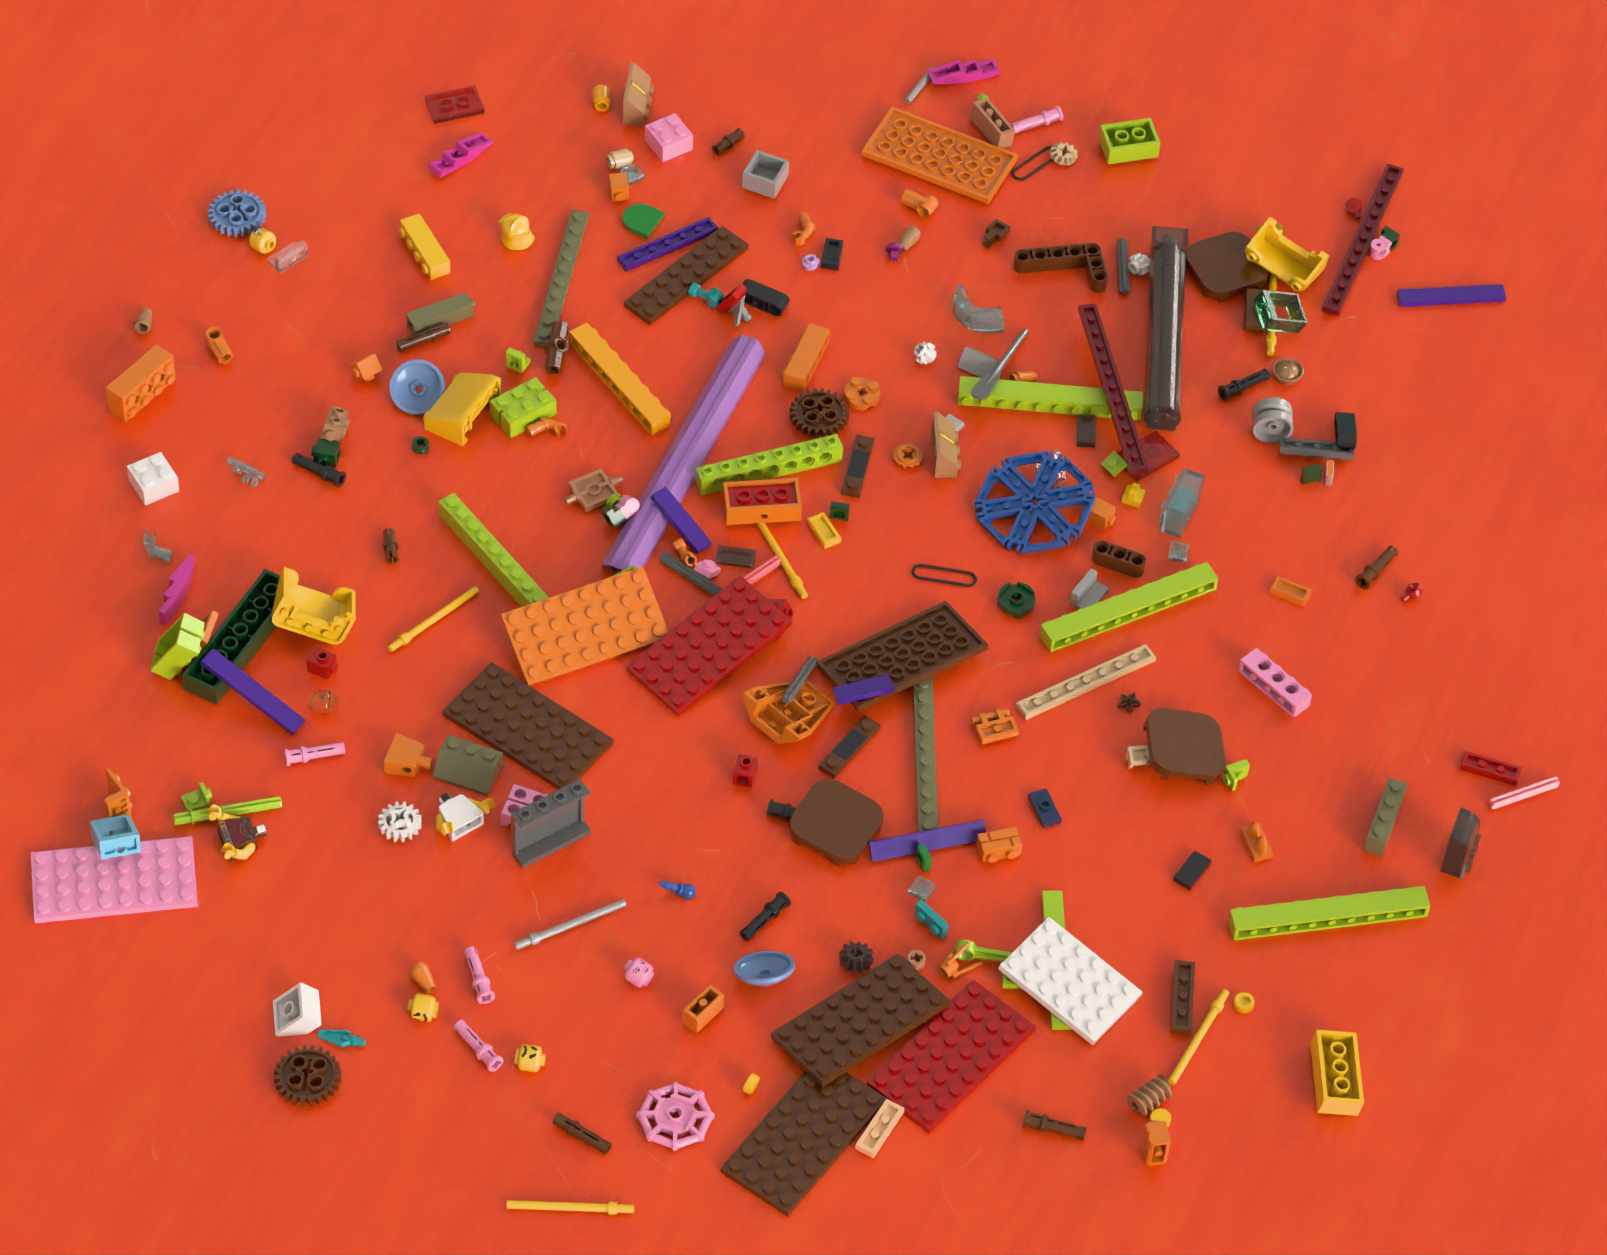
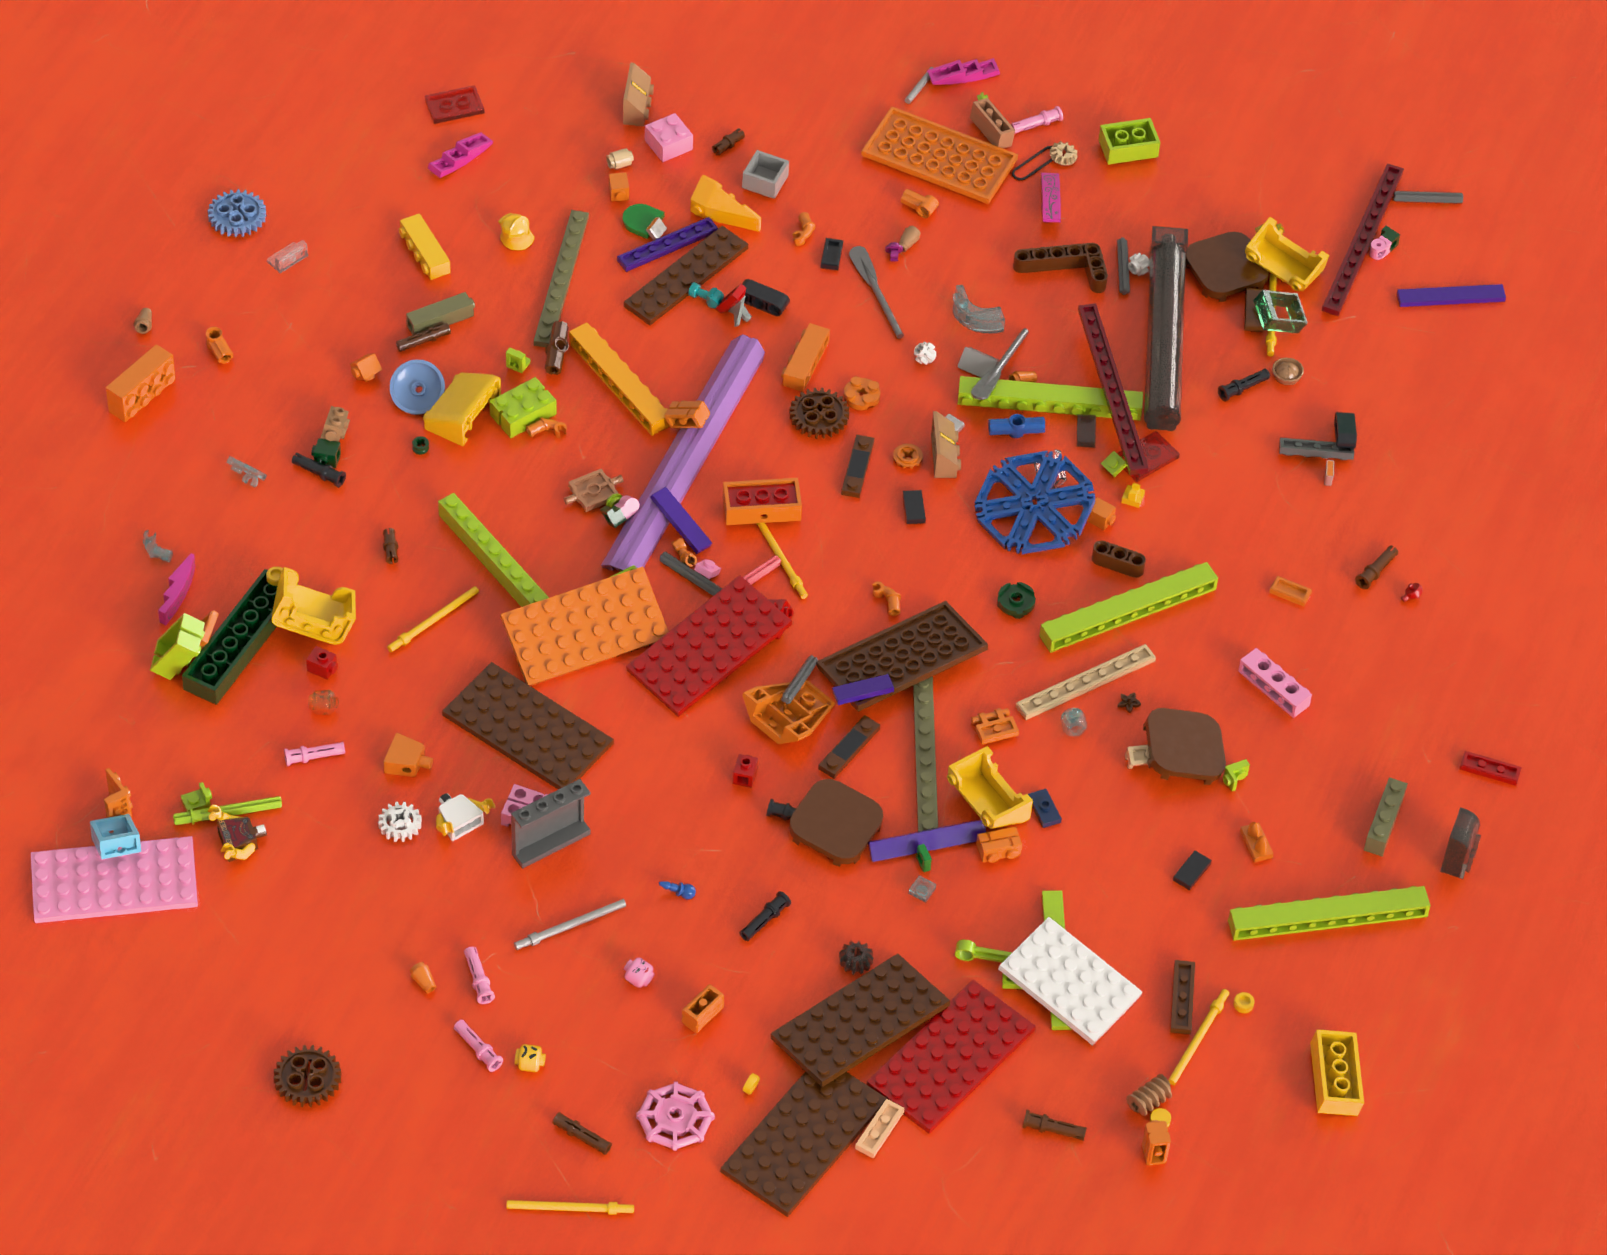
white brick [127,452,179,506] -> none
dark purple tile [200,648,305,736] -> none
yellow head [249,228,276,254] -> none
white slope [273,982,321,1037] -> none
teal piece [318,1029,366,1048] -> none
yellow head [407,993,439,1022] -> none
olive slope [433,735,503,796] -> none
light orange brick [592,85,611,111] -> none
clear light blue plate [620,163,644,185] -> none
lime brick [695,434,843,496] -> none
clear smoke tile [716,545,756,569] -> none
medium blue dish [734,951,795,986] -> none
lavender plate [802,254,819,271] -> none
yellow tile [807,512,841,549] -> none
dark green tile [830,501,850,521] -> none
nougat bush [907,950,926,970] -> none
black piece [912,564,977,587] -> none
teal plate [914,899,949,940] -> none
orange plant [937,939,983,979] -> none
reddish brown plate [982,219,1011,248] -> none
light grey panel [1070,568,1108,609] -> none
clear light blue brick [1158,468,1205,538] -> none
clear light blue plate [1168,541,1190,563] -> none
light grey wheel [1252,397,1294,443] -> none
dark green tile [1300,464,1322,484] -> none
red piece [1345,198,1362,219] -> none
axle [1488,776,1560,809] -> none
none -> yellow tile [266,567,283,586]
none -> flat silver piece [646,217,667,241]
none -> orange brick [664,400,710,428]
none -> light orange wedge [690,174,761,232]
none -> flat silver piece [849,246,904,339]
none -> orange piece [872,581,901,616]
none -> black tile [903,490,926,524]
none -> yellow windscreen [947,746,1033,829]
none -> blue piece [988,414,1045,438]
none -> dark pink slope [1041,173,1061,223]
none -> clear light blue head [1060,708,1087,737]
none -> dark grey axle [1393,191,1463,203]

